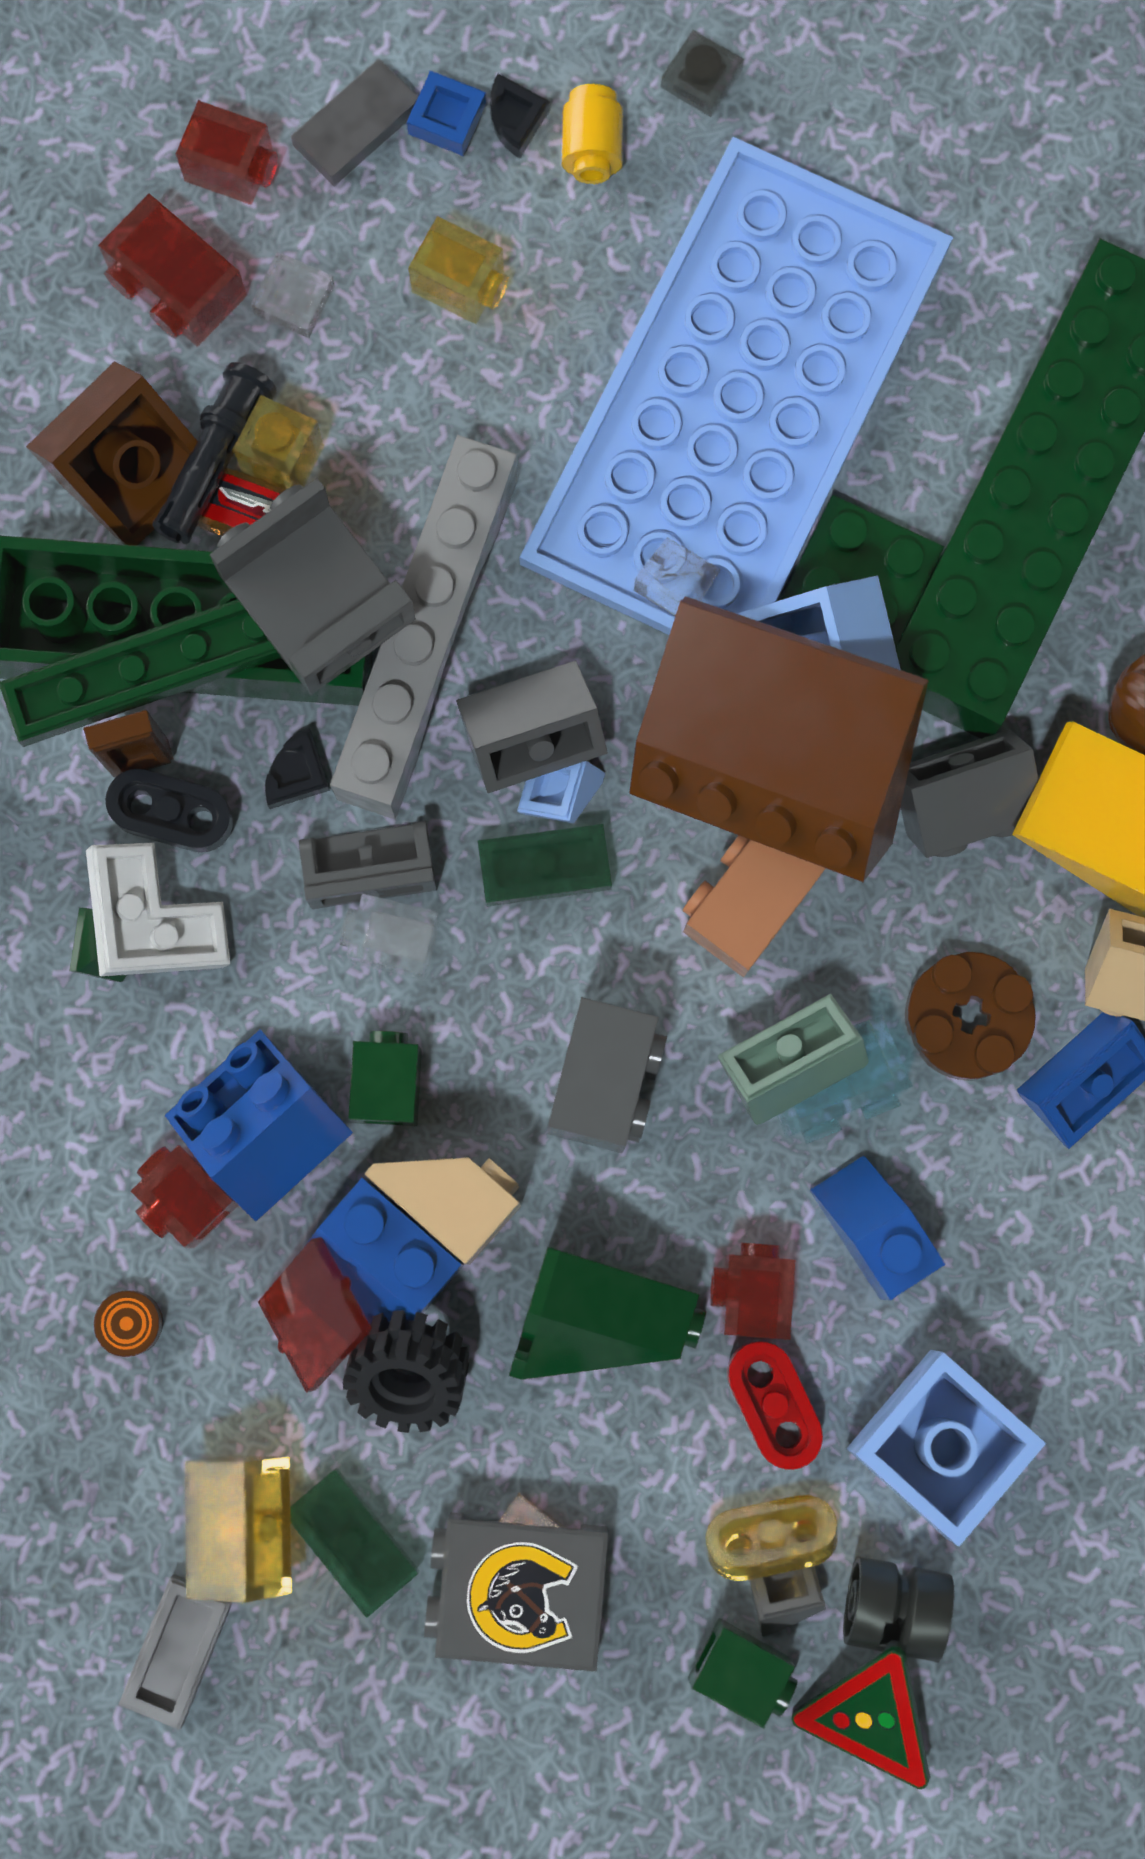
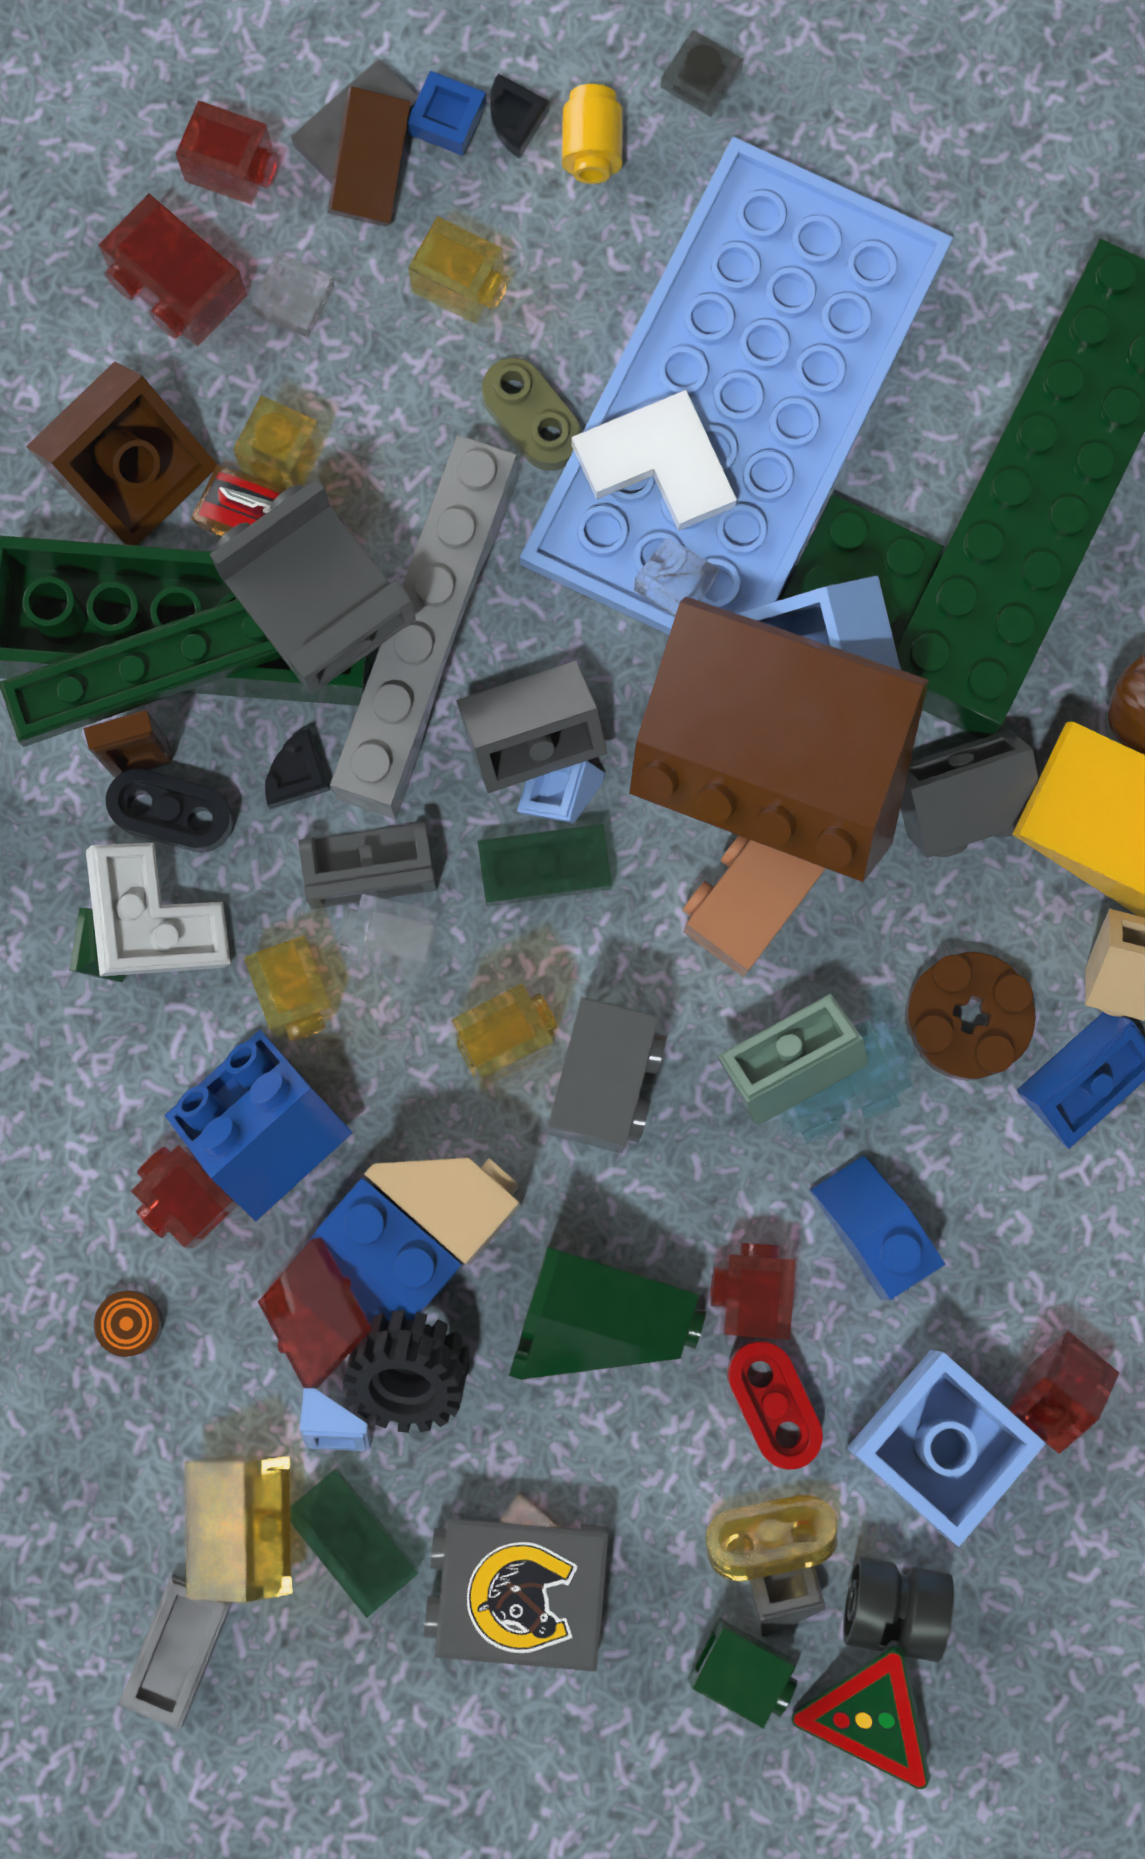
black pin [152,362,276,544] -> none
dark green brick [348,1031,422,1126] -> none
none -> clear yellow brick [243,935,336,1041]
none -> light blue slope [300,1388,371,1451]
none -> reddish brown tile [327,86,411,227]
none -> clear yellow brick [451,983,557,1091]
none -> olive plate [482,358,581,471]
none -> white tile [571,390,737,531]
none -> clear red brick [1008,1330,1120,1454]

